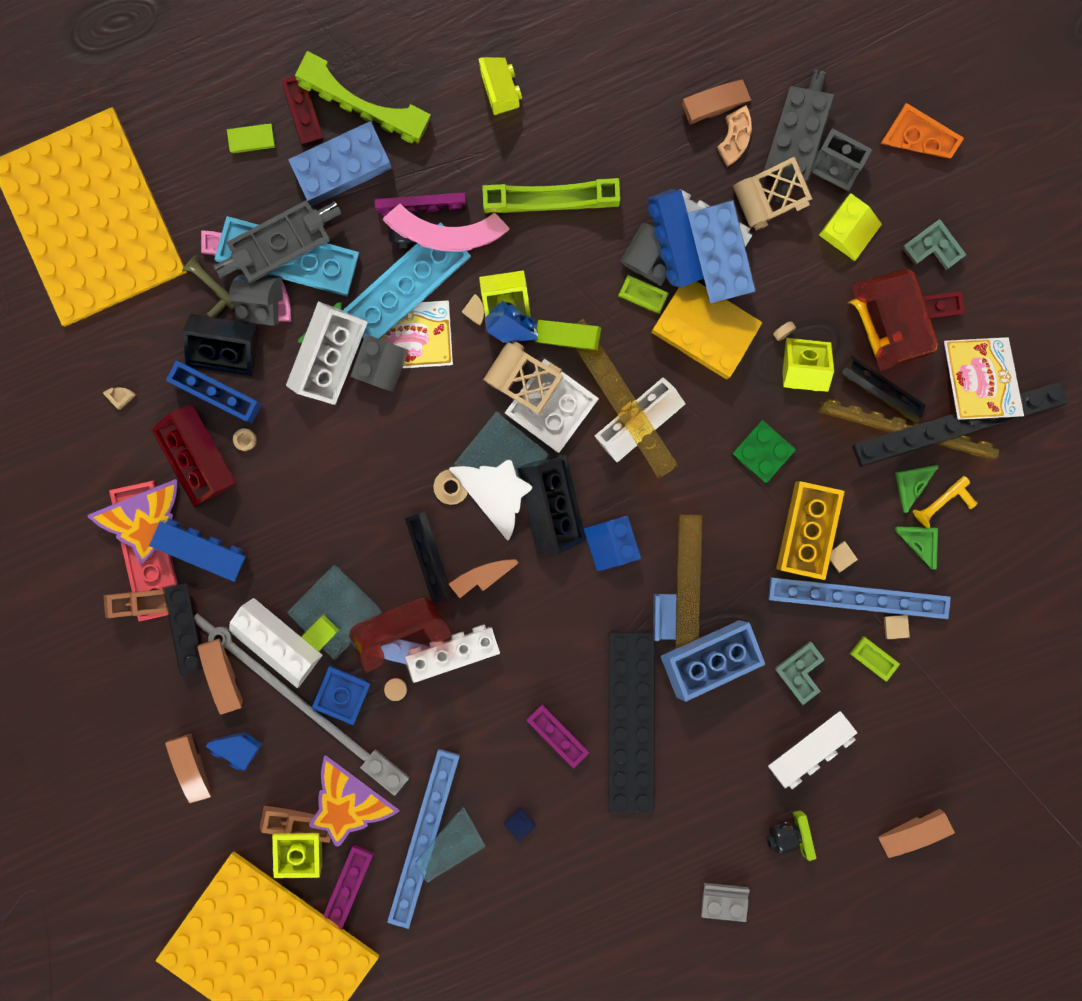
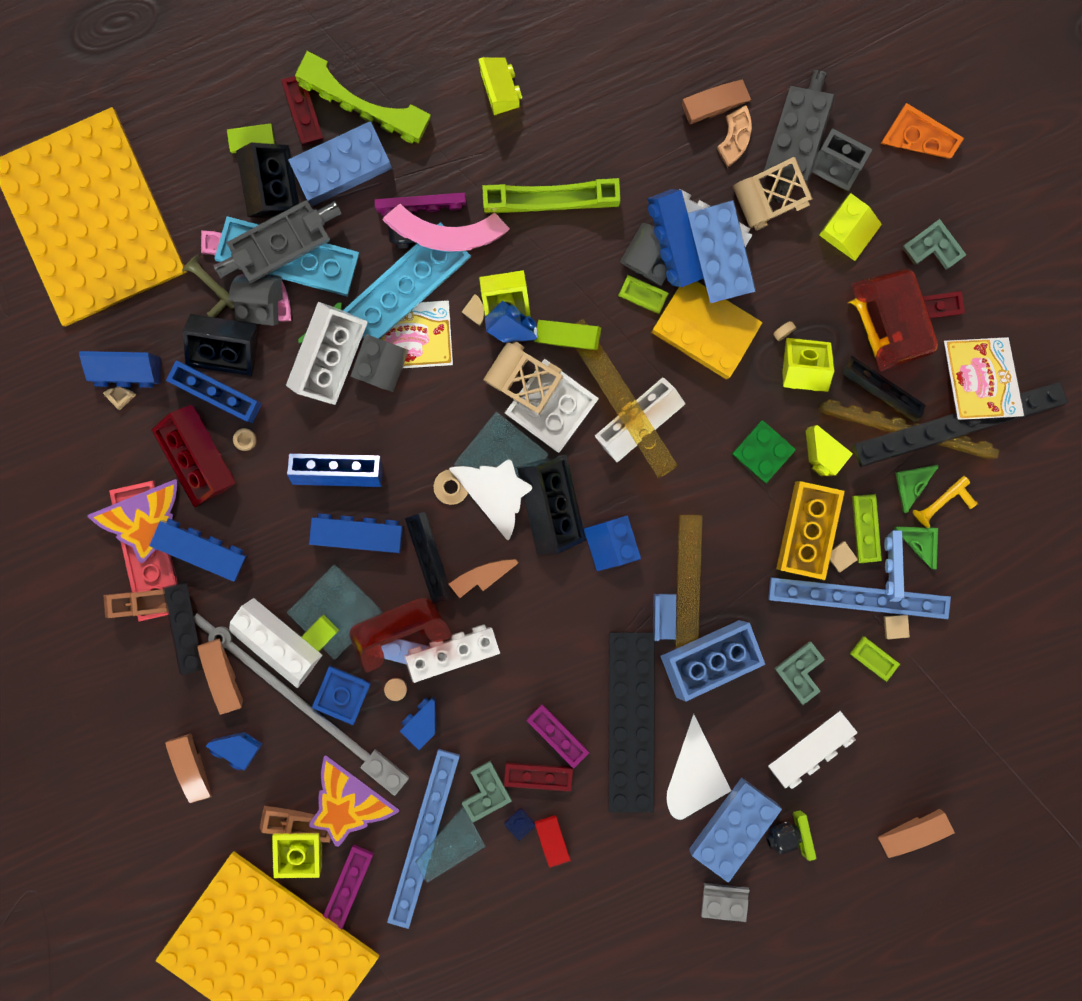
none -> blue slope [79,351,161,388]
none -> black slope [236,142,299,218]
none -> blue brick [287,454,383,487]
none -> blue brick [309,513,404,553]
none -> blue slope [400,696,437,750]
none -> sand green plate [462,760,512,823]
none -> dark red plate [504,762,573,791]
none -> red slope [535,815,571,868]
none -> white sticker [667,714,731,820]
none -> medium blue brick [689,777,782,883]
none -> neon yellow slope [806,425,853,476]
none -> lime tile [852,494,882,563]
none -> light blue plate [884,531,904,602]

